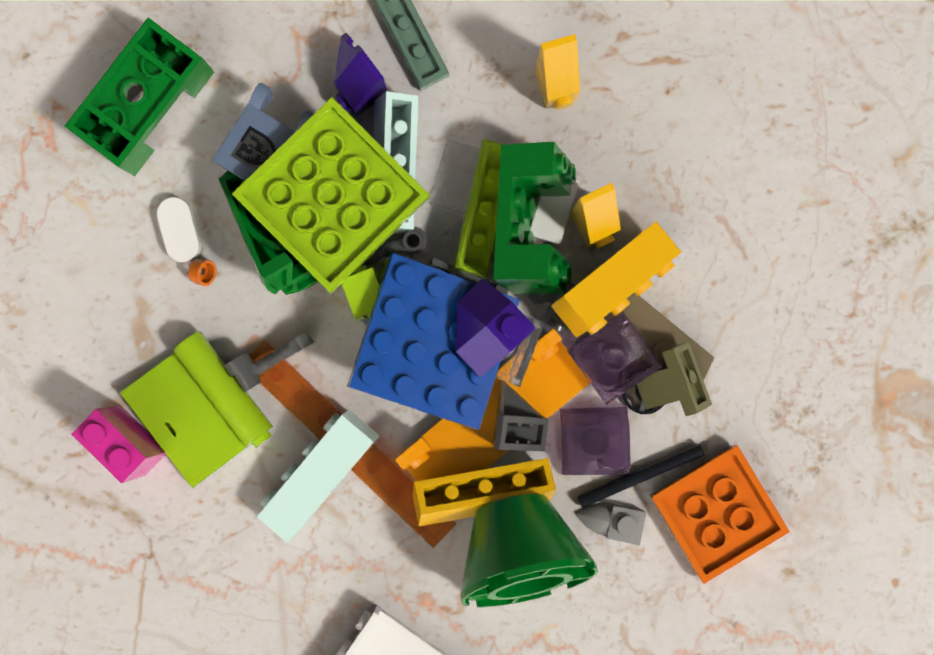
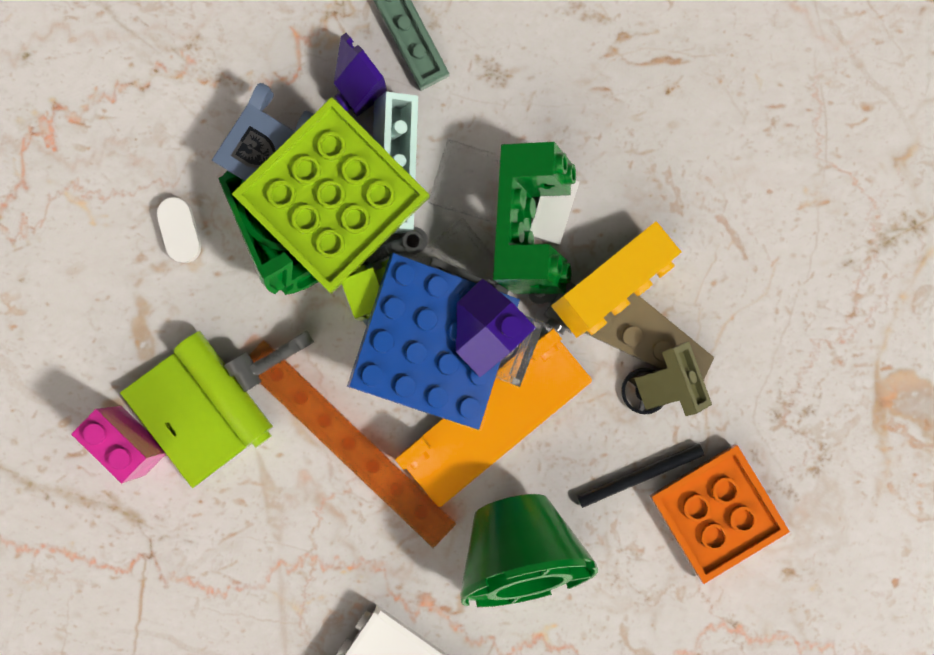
green plate [64,17,215,176] -> none
orange hinge [187,258,217,286] -> none
light aqua brick [257,410,379,543] -> none
yellow brick [412,458,556,527] -> none
lime tile [453,139,502,278] -> none
dark grey slope [493,378,549,452] -> none
yellow slope [535,34,580,110] -> none
clear purple slope [559,407,631,476] -> none
clear purple slope [567,312,663,405] -> none
yellow slope [570,182,621,249] -> none
light grey plate [576,503,646,546] -> none

